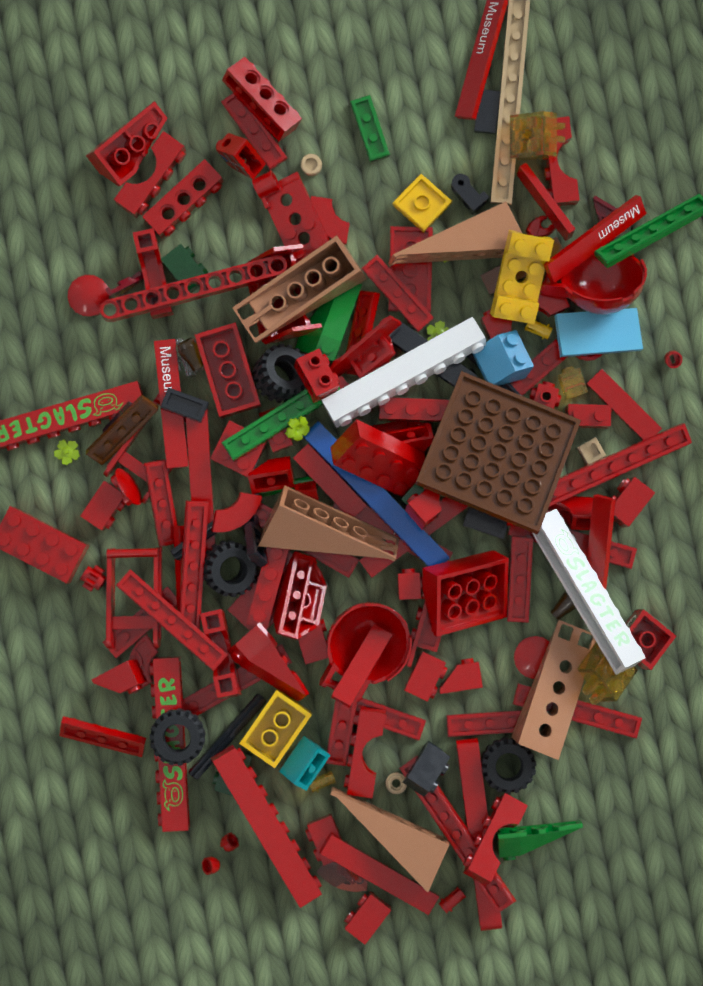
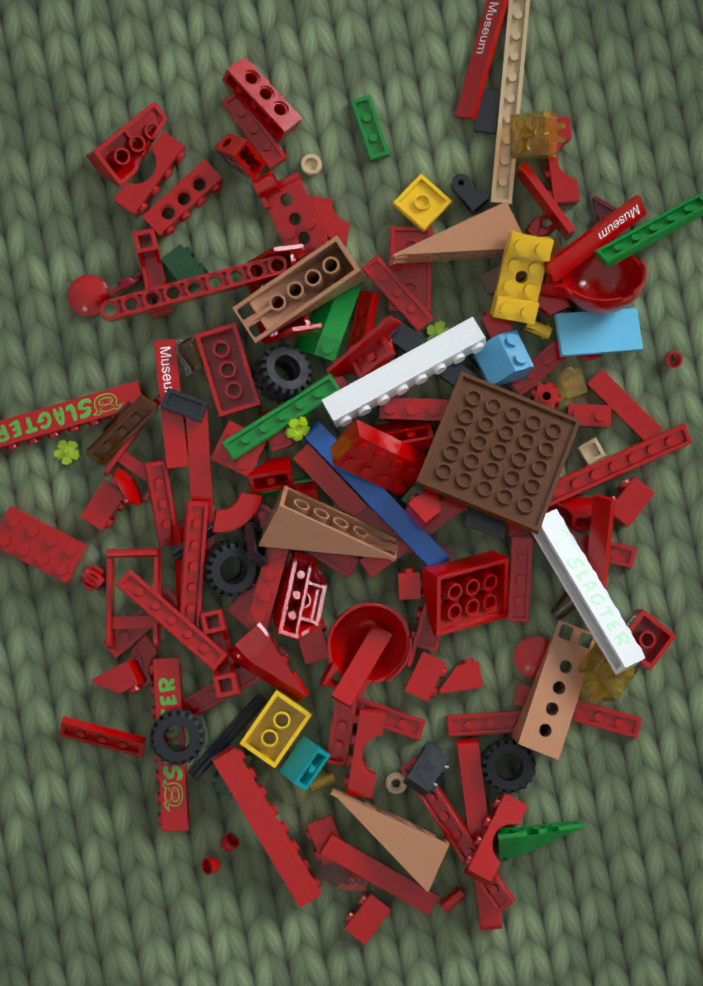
red brick [294,349,340,403] -> none

